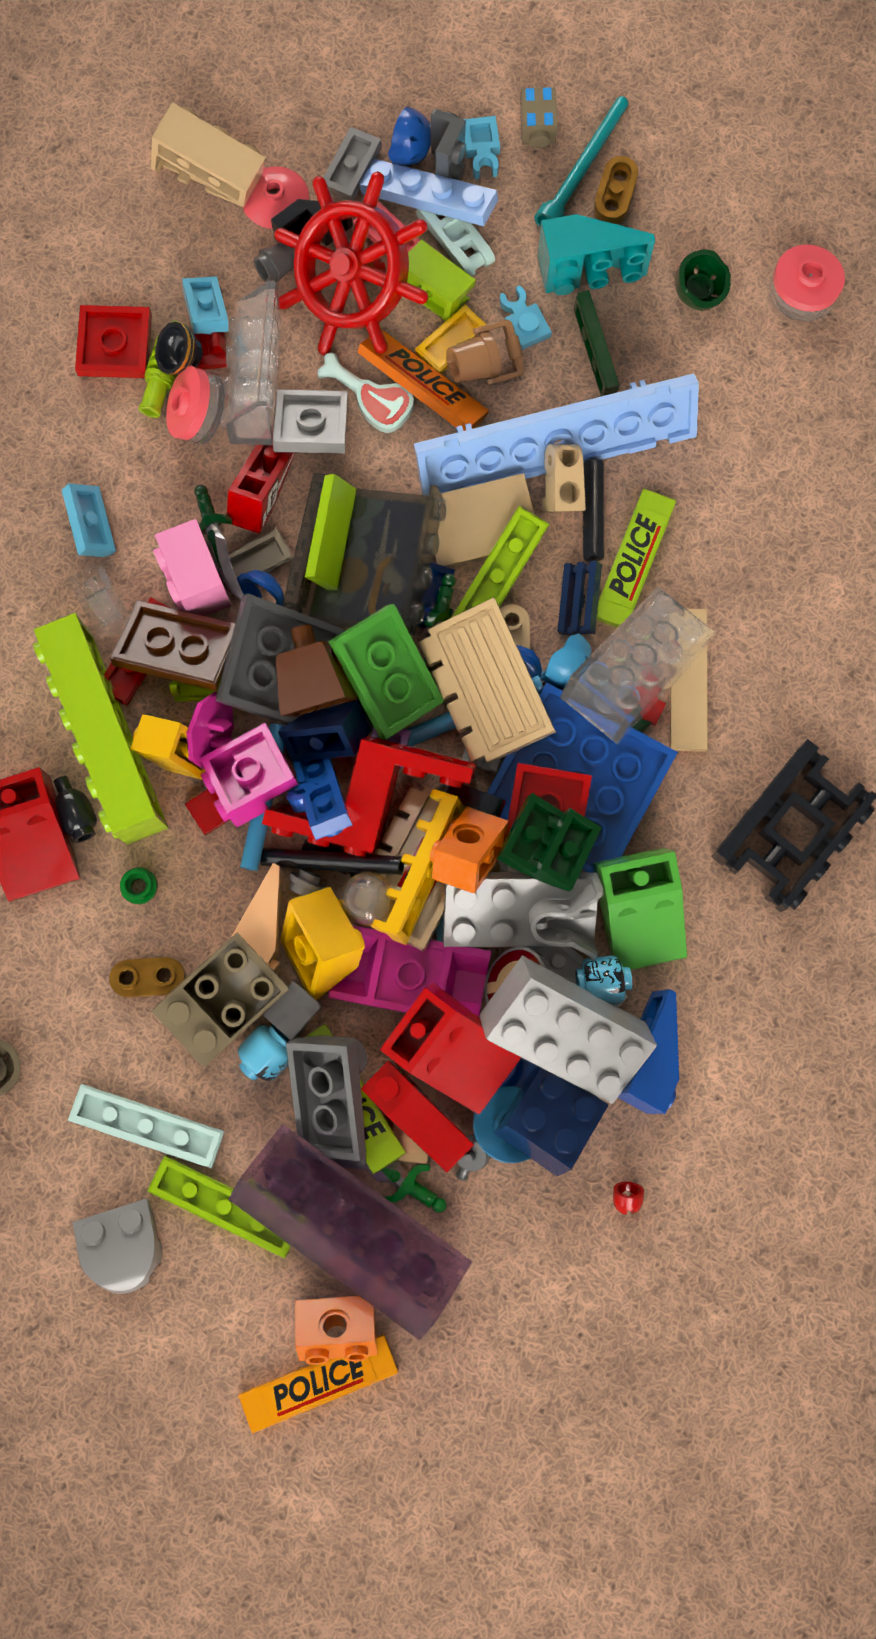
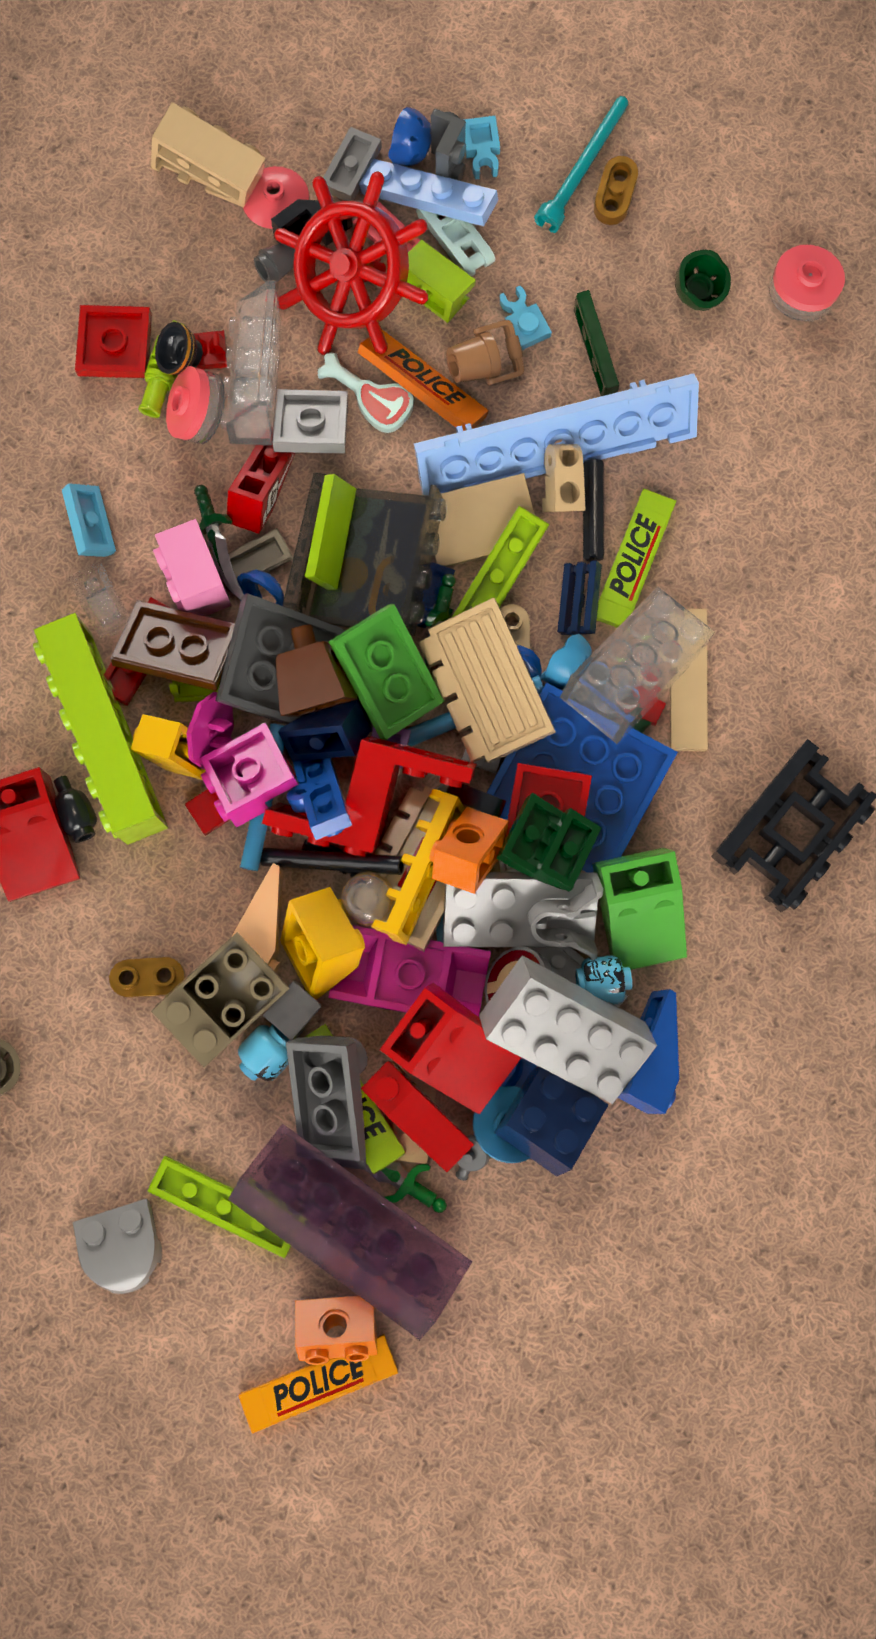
light aqua tile [68,1084,225,1168] -> none
green plate [120,867,158,905] -> none
medium azure plate [182,276,229,334] -> none
light grey plate [289,869,325,896] -> none
yellow tile [415,304,489,374] -> none
dark tan brick [520,87,558,148] -> none
teal slope [537,214,655,295] -> none
red hinge [613,1181,644,1215] -> none

